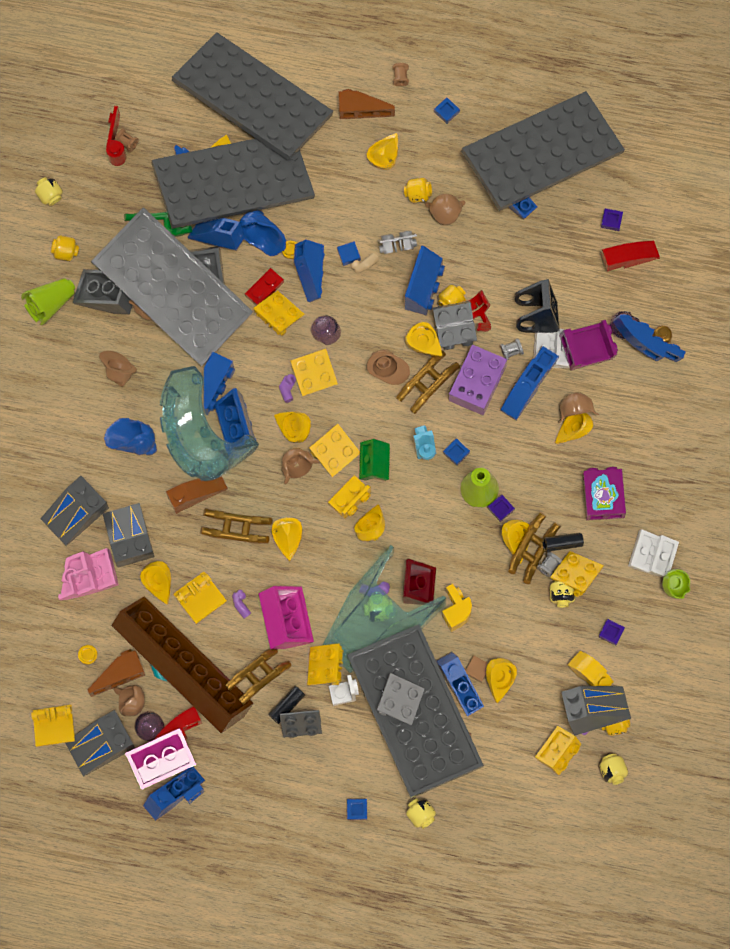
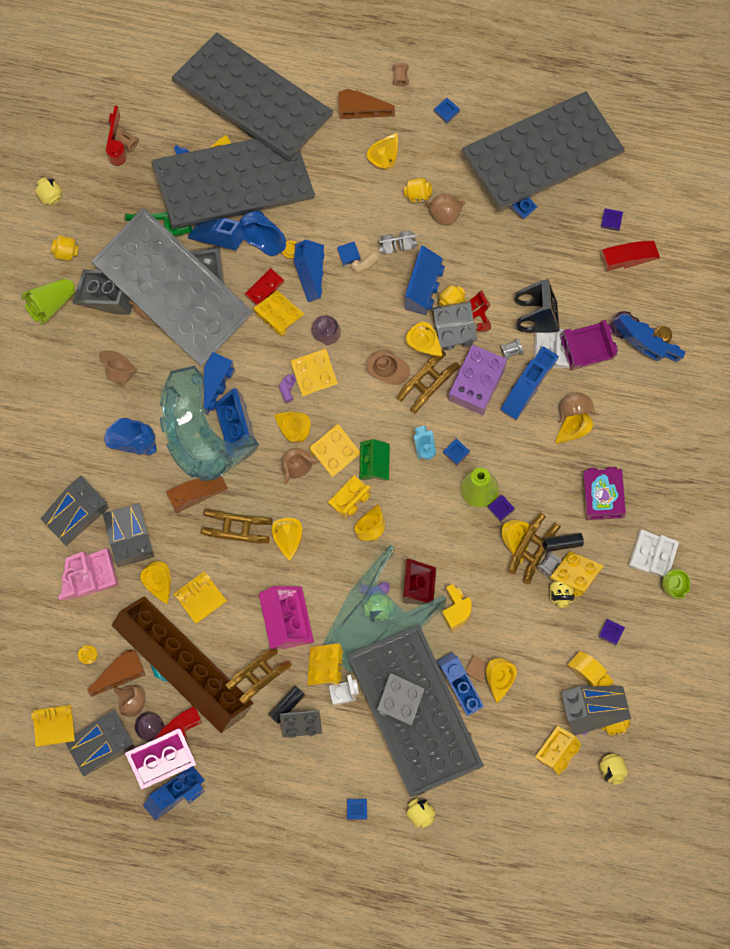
medium lavender arm [232,590,251,619] -> none

